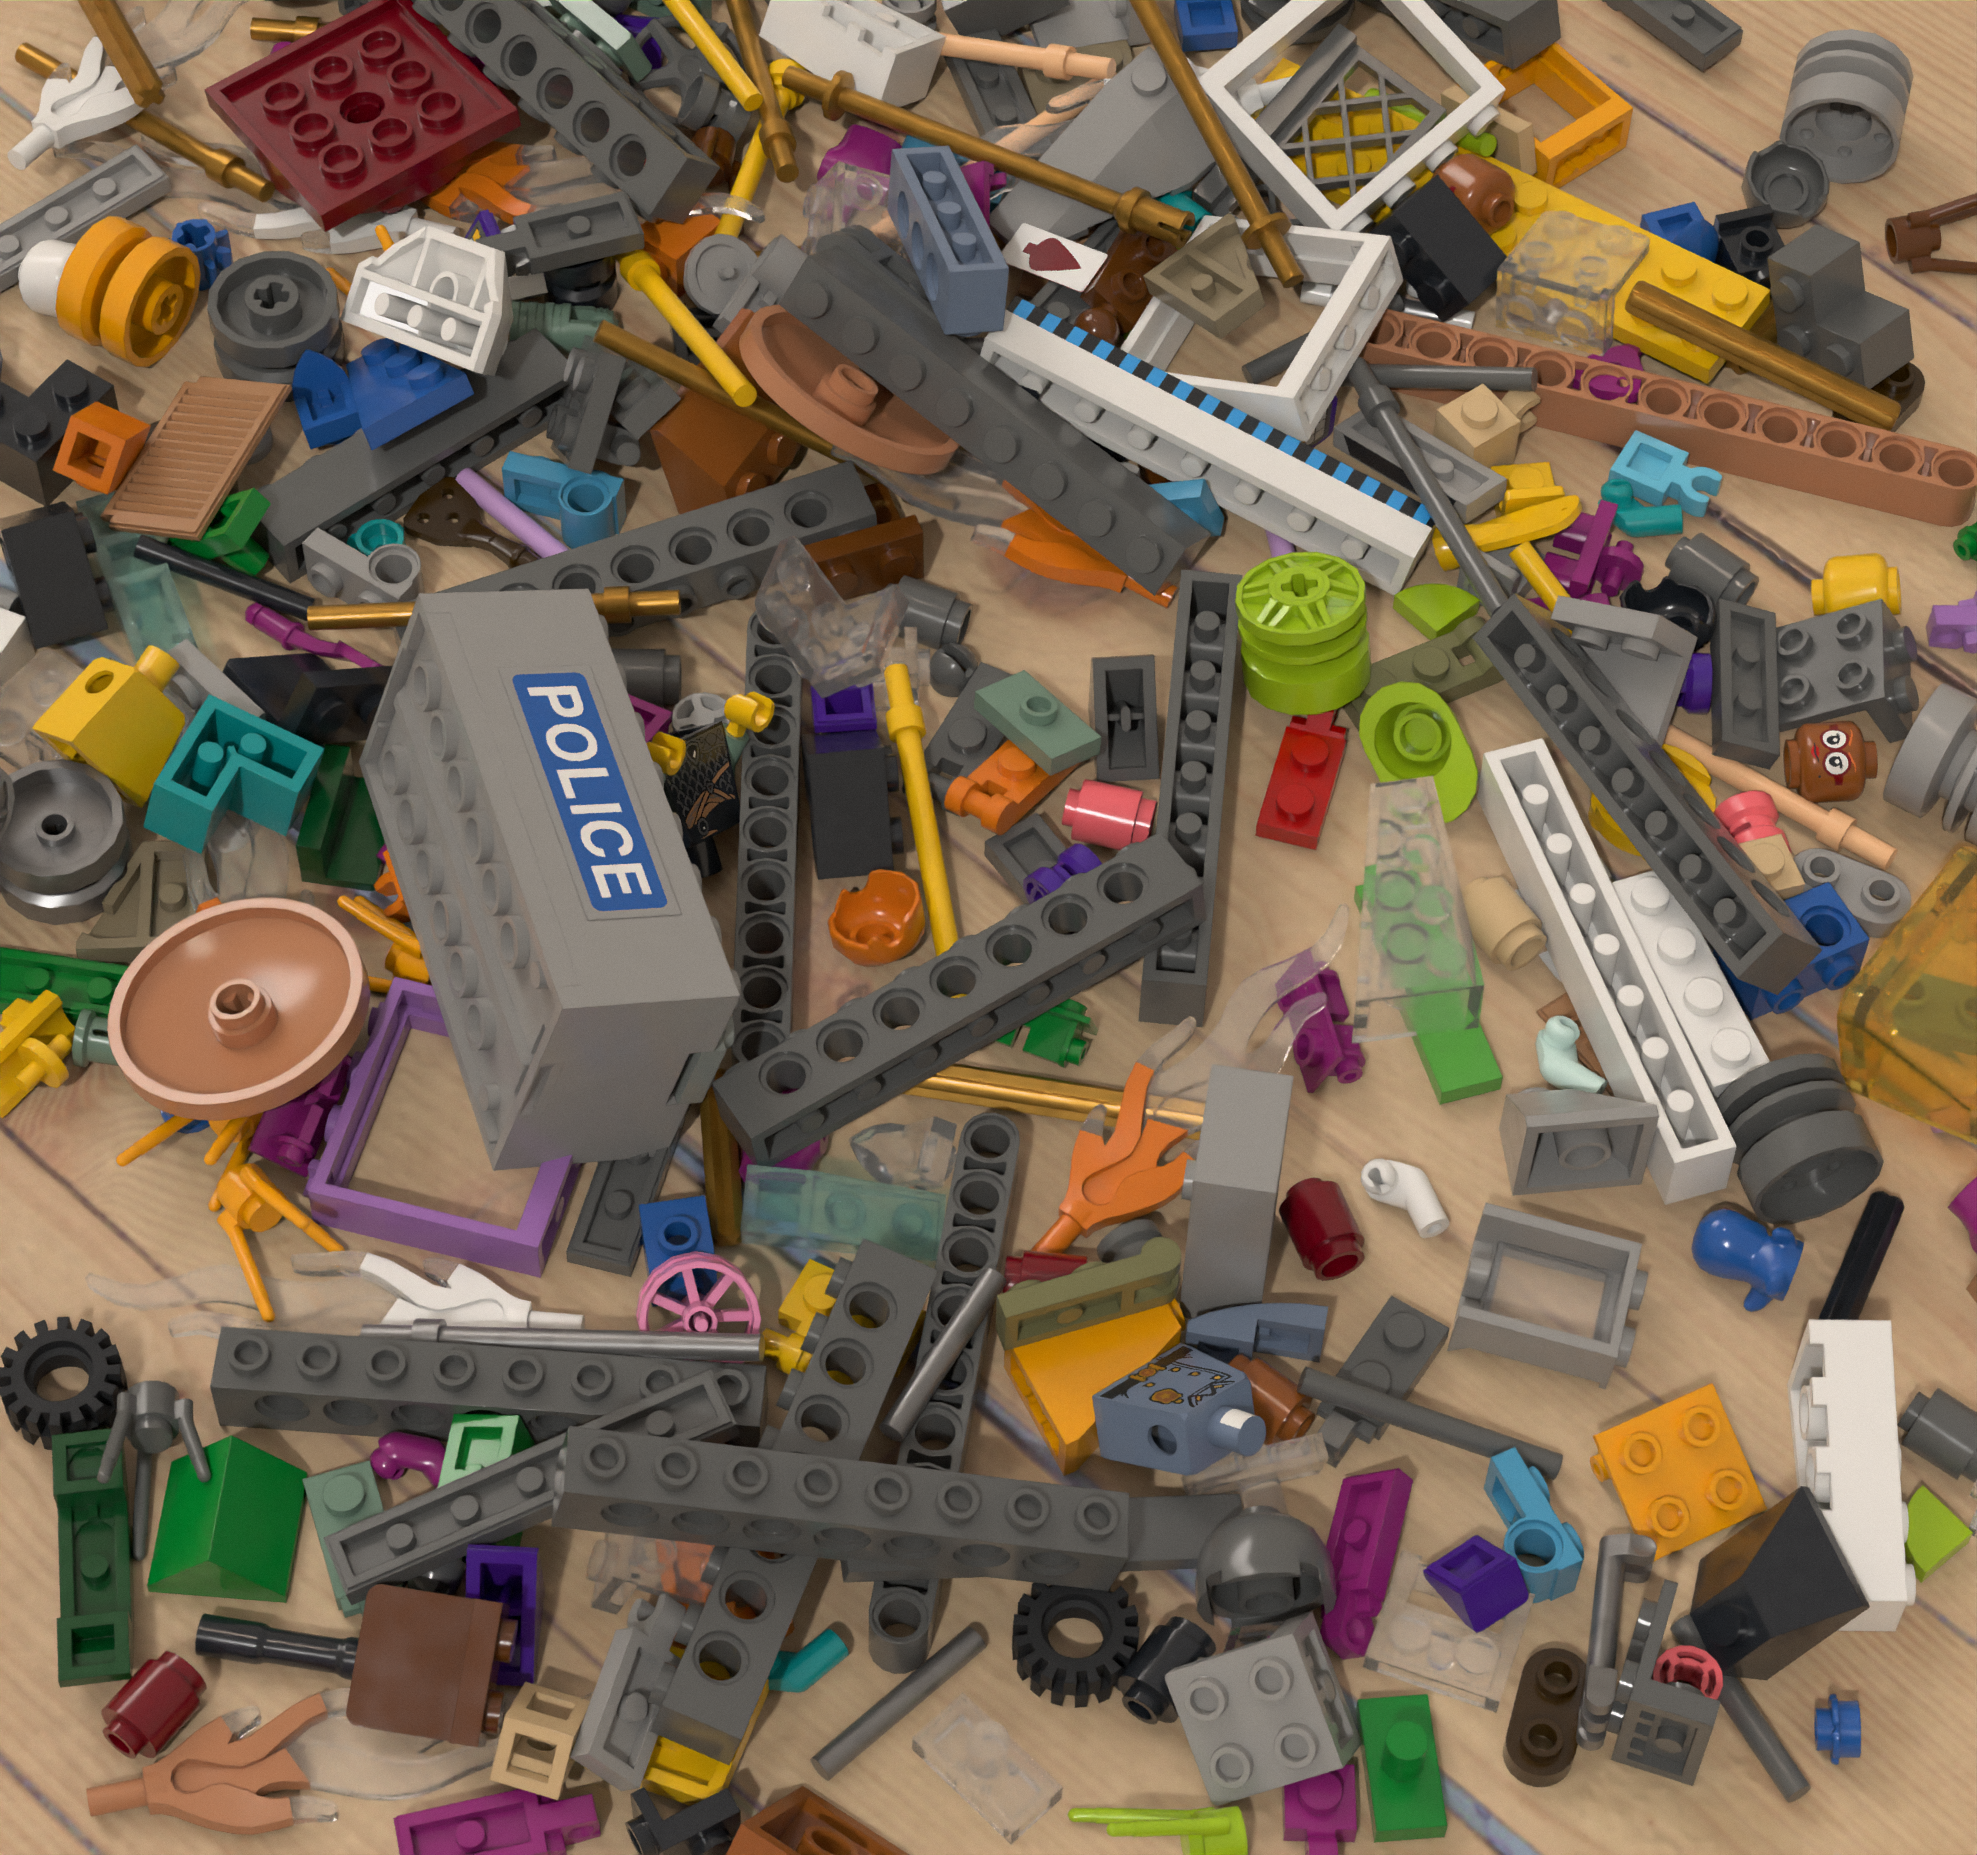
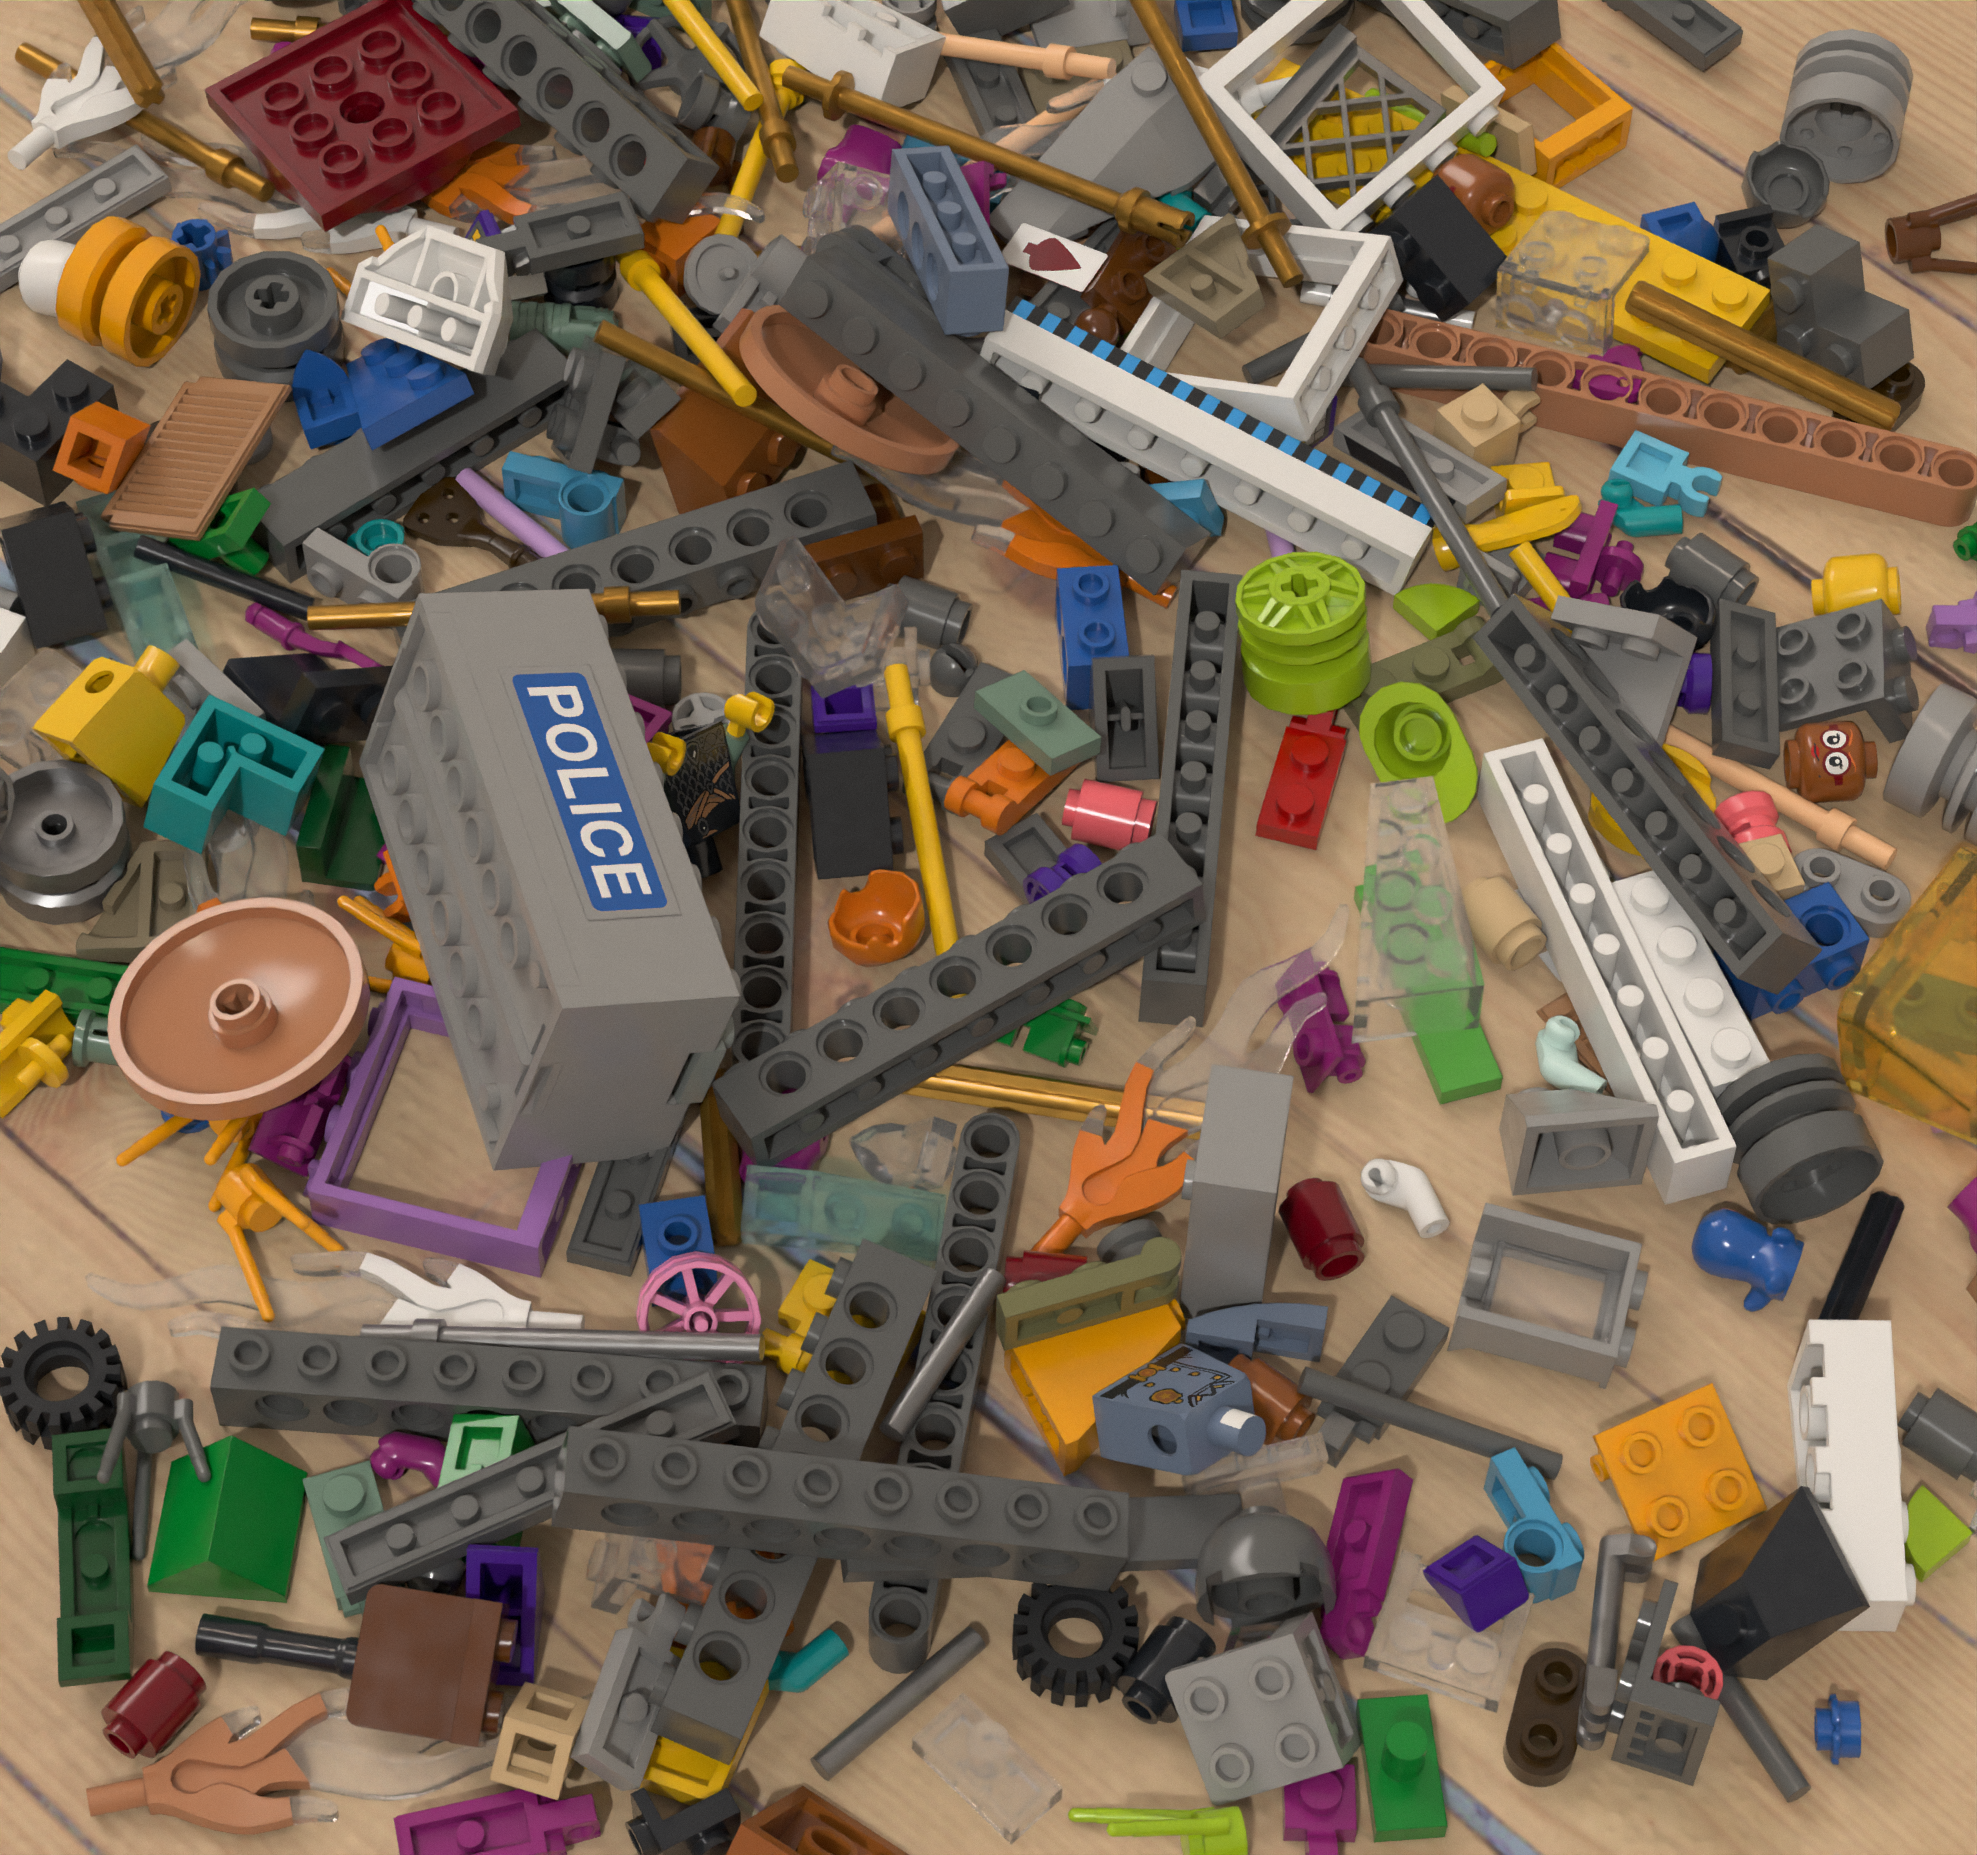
none -> blue brick [1055,565,1129,710]

